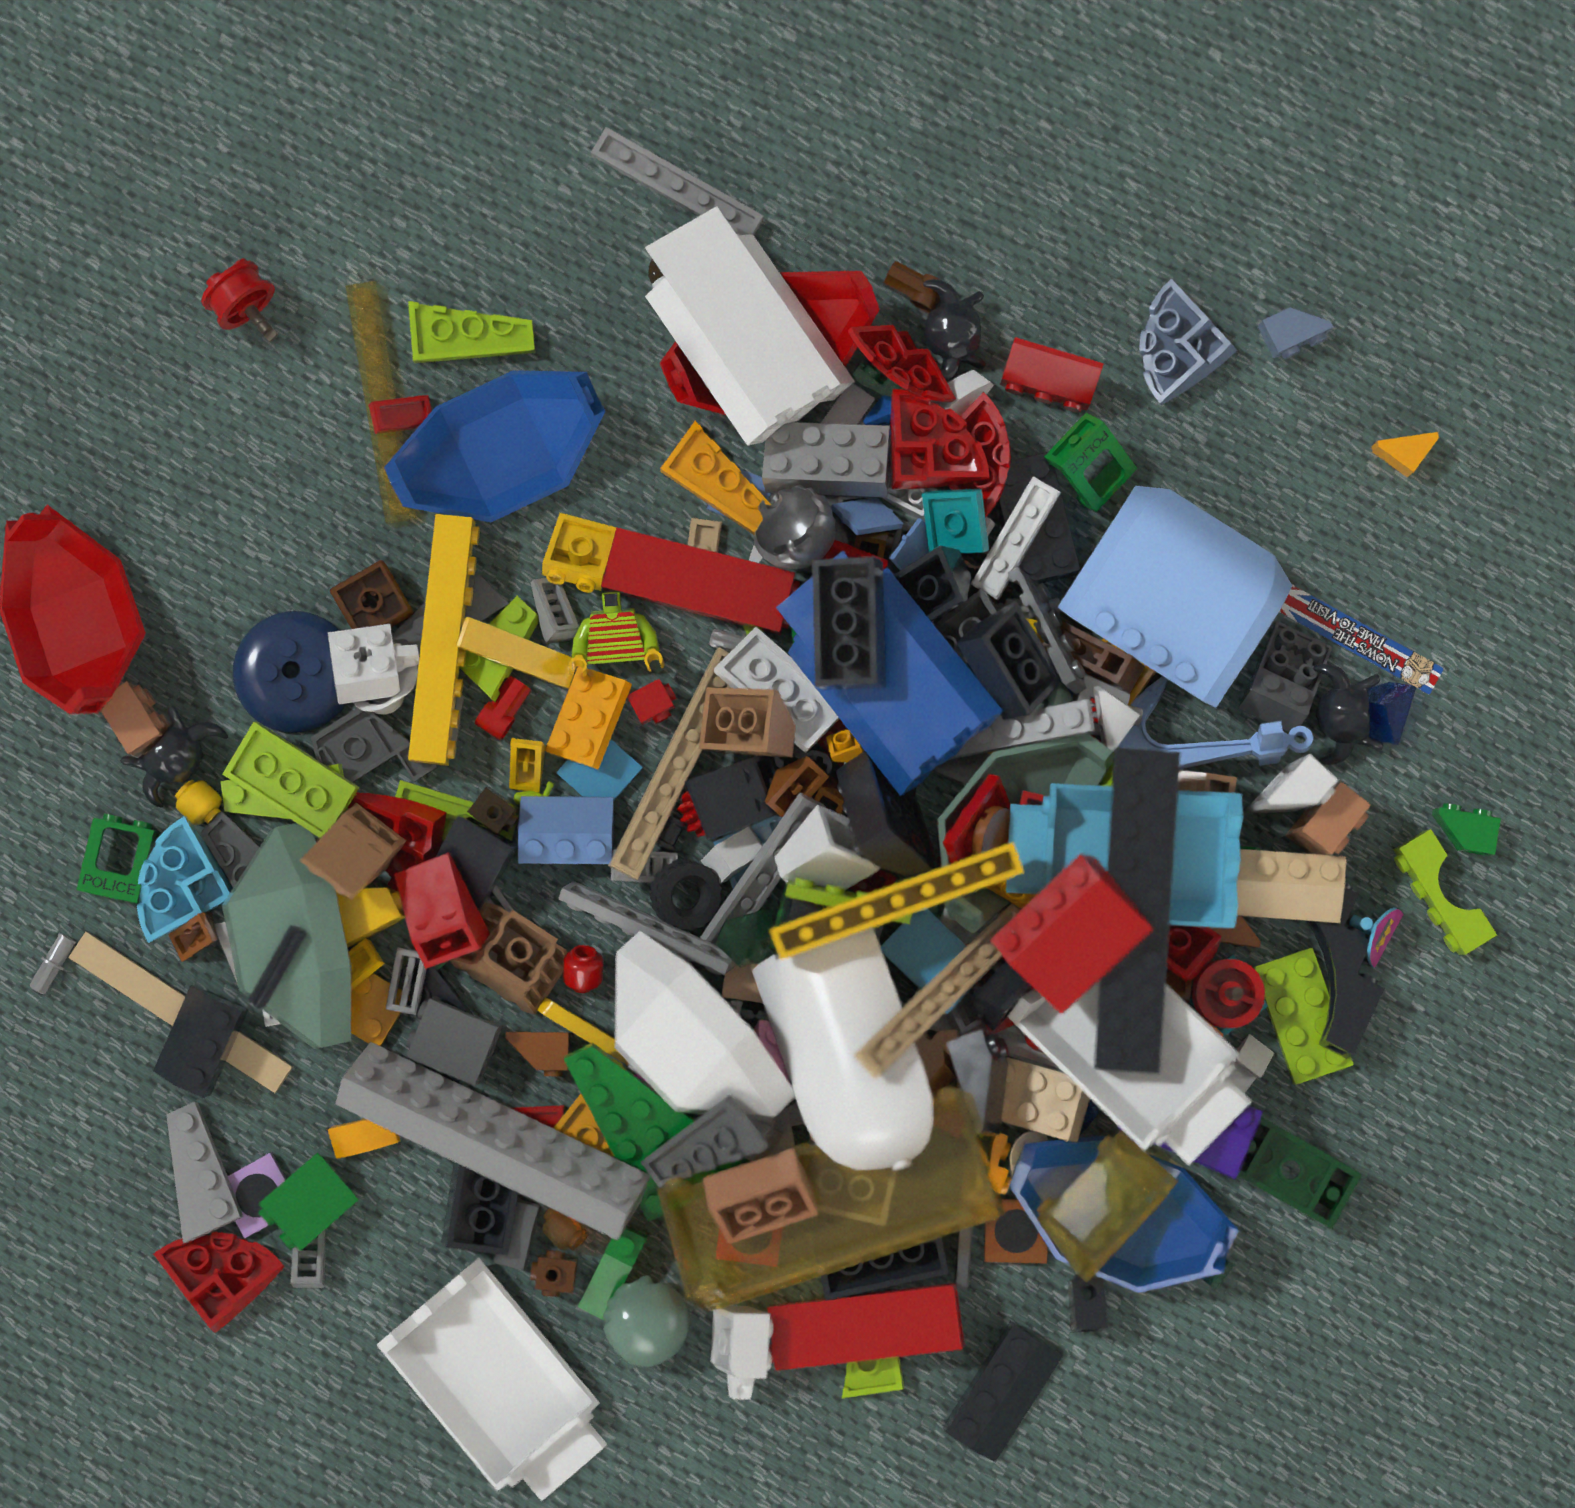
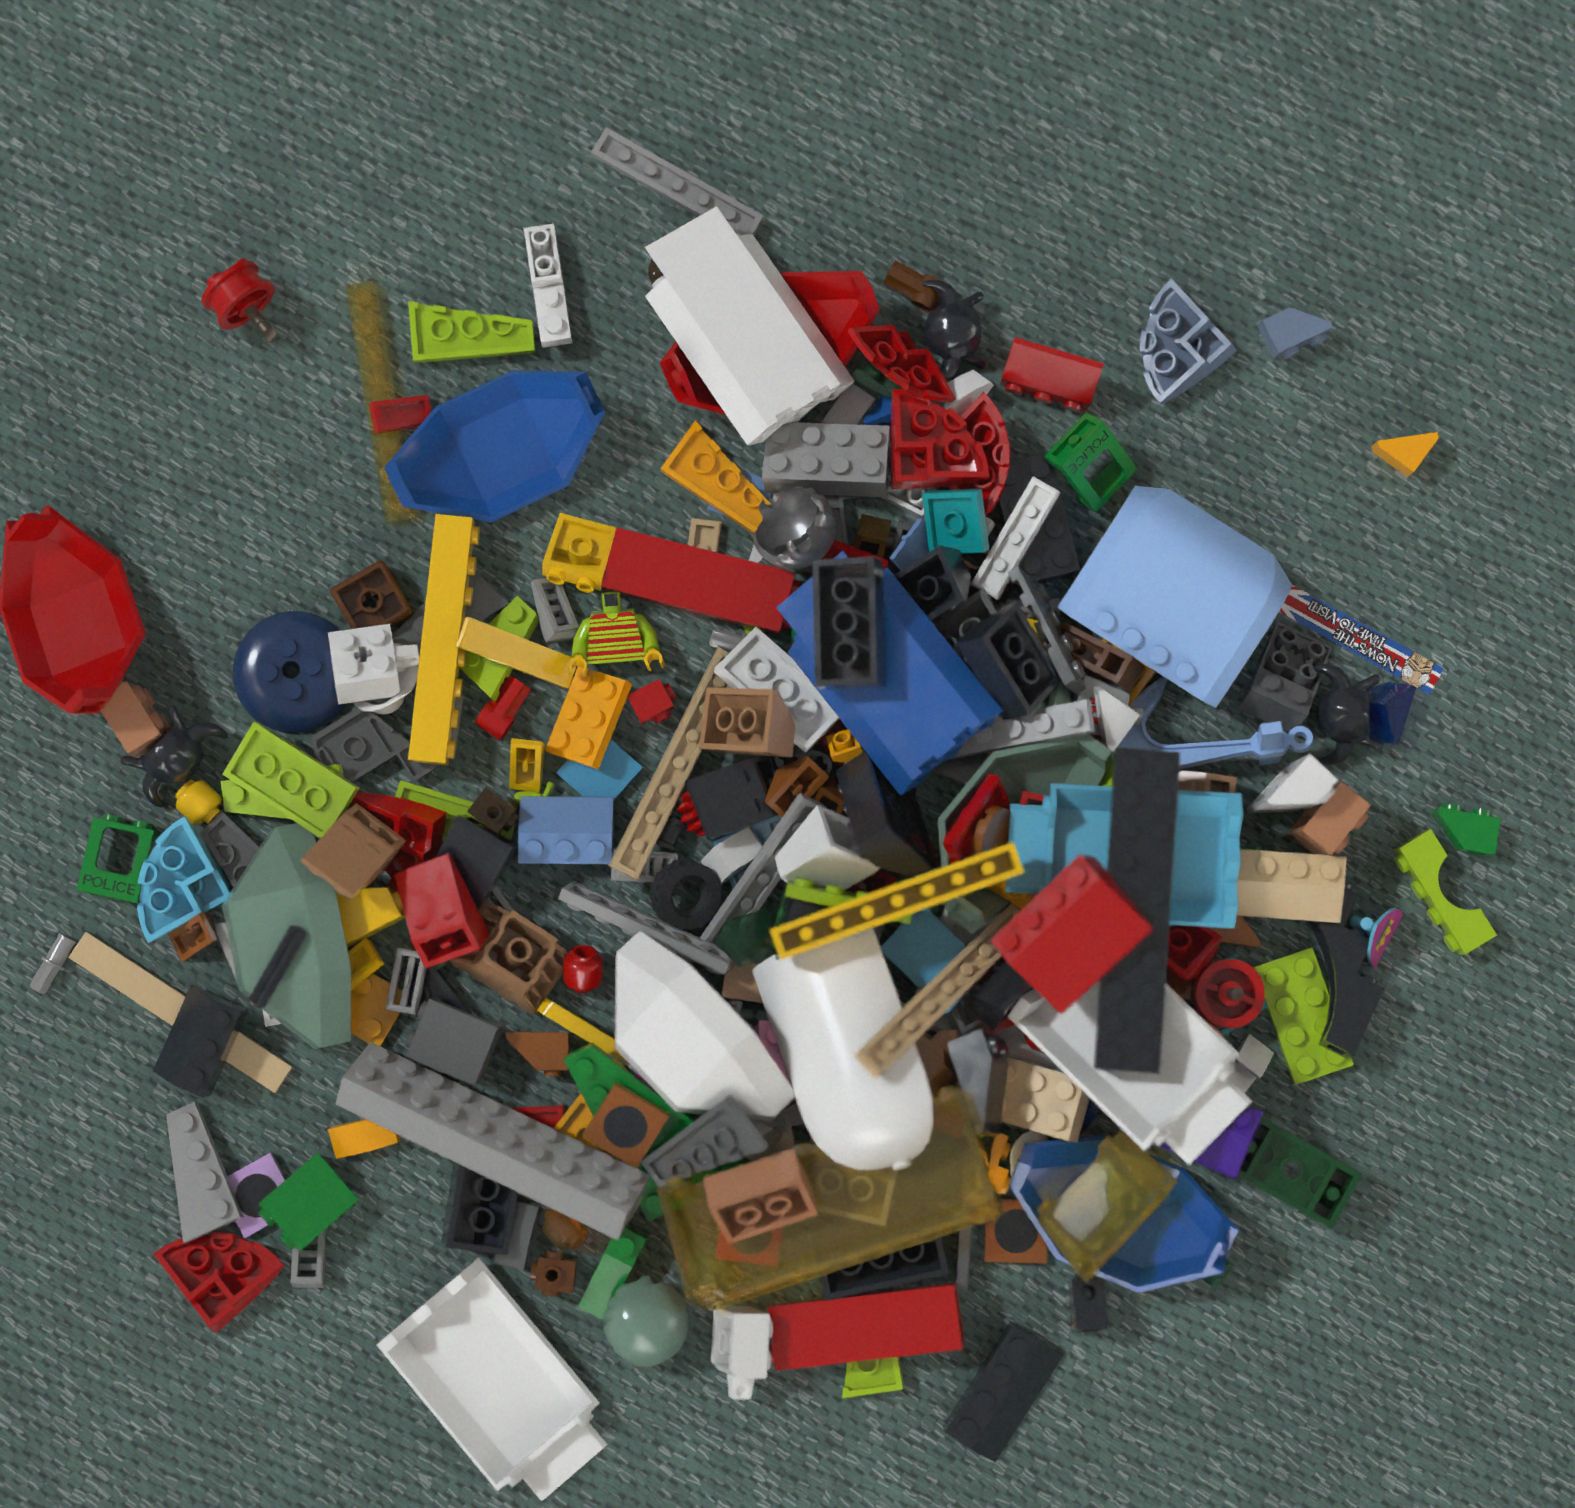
medium blue piece [831,498,903,535] -> none
none -> white slope [524,224,572,348]
none -> dark orange tile [582,1081,670,1168]

